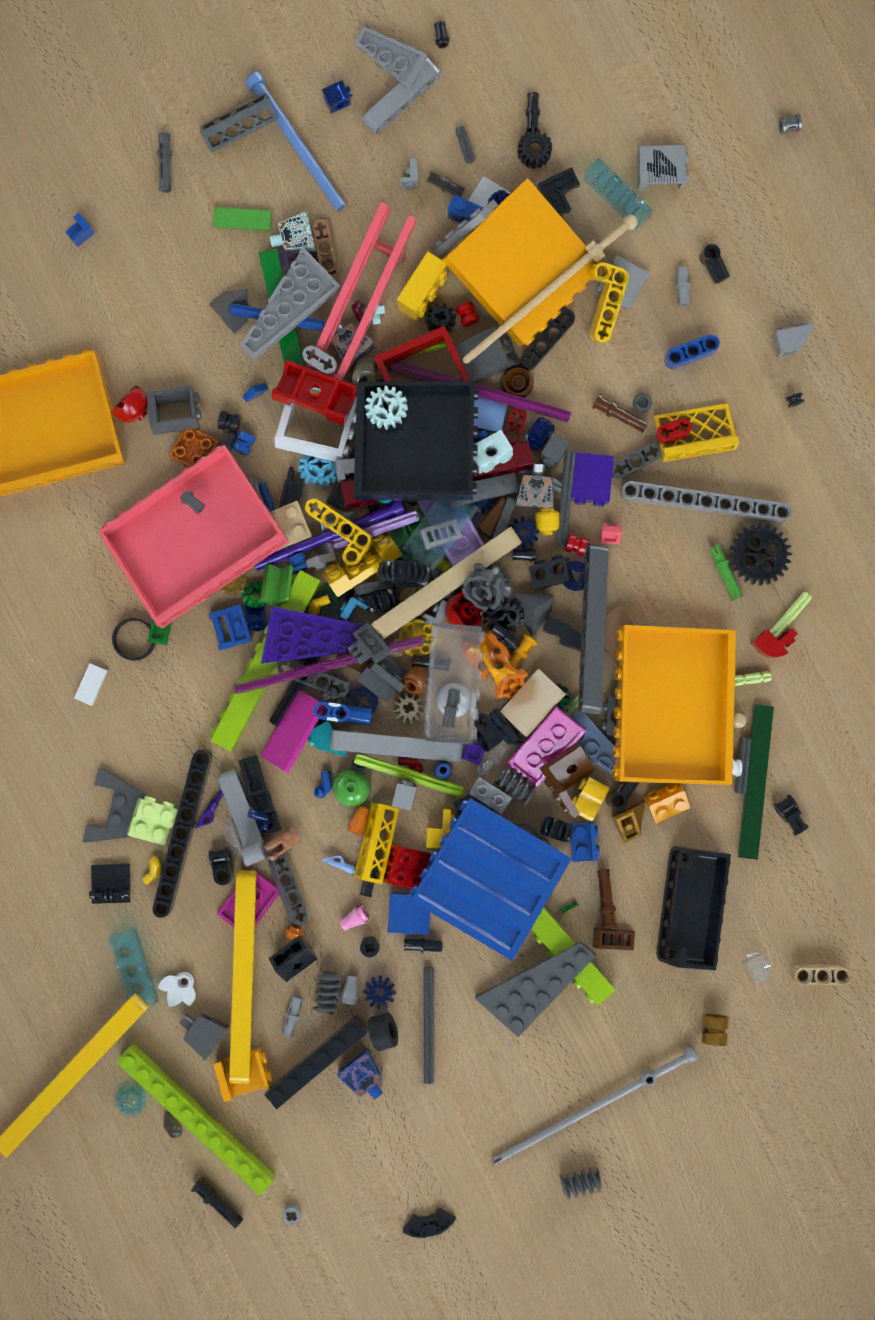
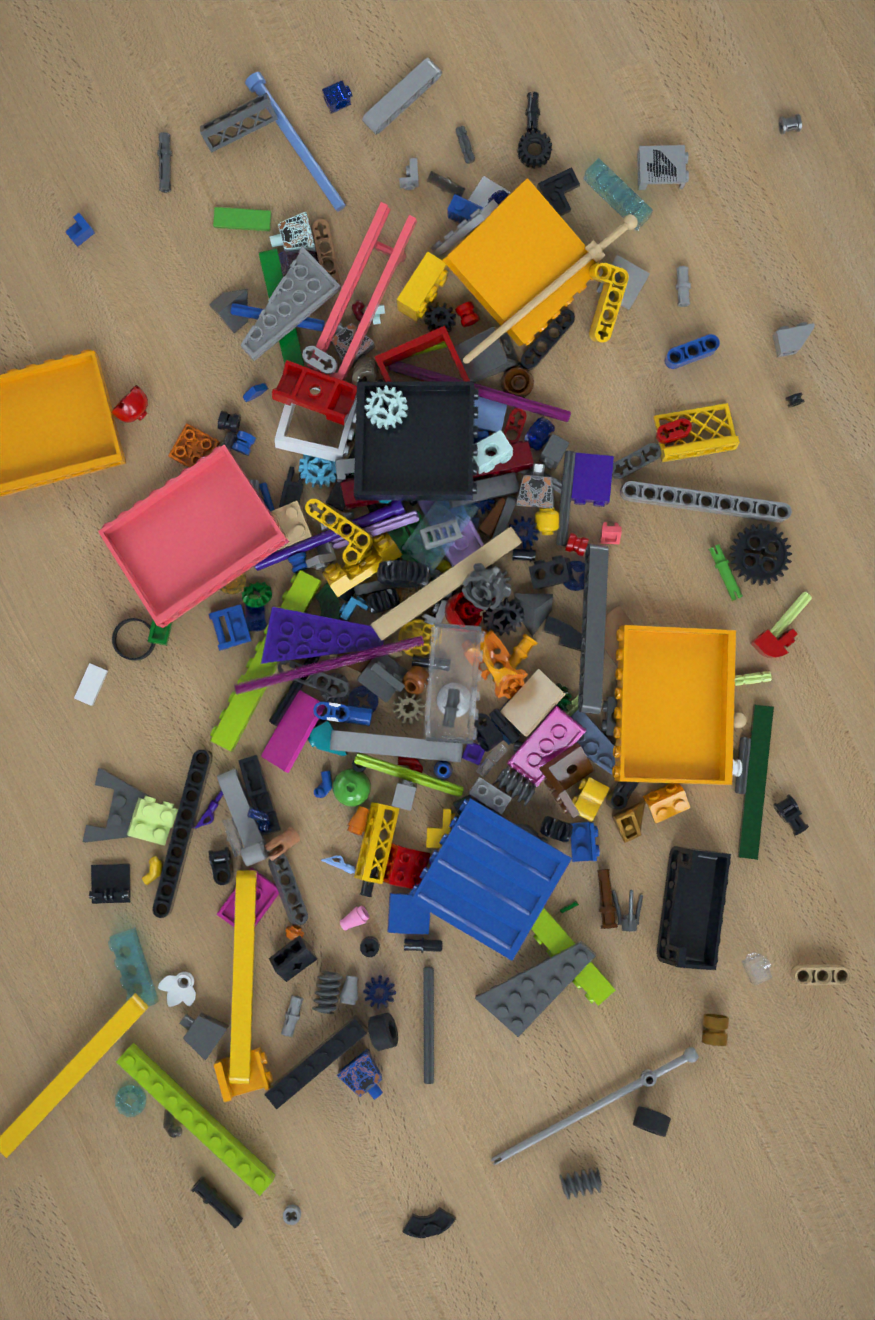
dark grey window [147,385,201,435] -> none
dark grey pin [180,490,205,514] -> none
bright green panel [260,564,293,607] -> none
yellow arm [307,594,331,616] -> none
dark grey hinge [348,622,391,664] -> none
light grey wing [355,26,427,90] -> none
black pin [434,21,450,48] -> none
black pin [487,620,520,651] -> none
reddish brown pin [592,393,649,433] -> none
reddish brown slope [592,928,635,950] -> none
dark grey plate [633,394,652,413] -> none
black piece [699,244,730,285] -> none
none -> dark grey plant [612,890,643,932]
none -> black tyre [633,1106,671,1137]

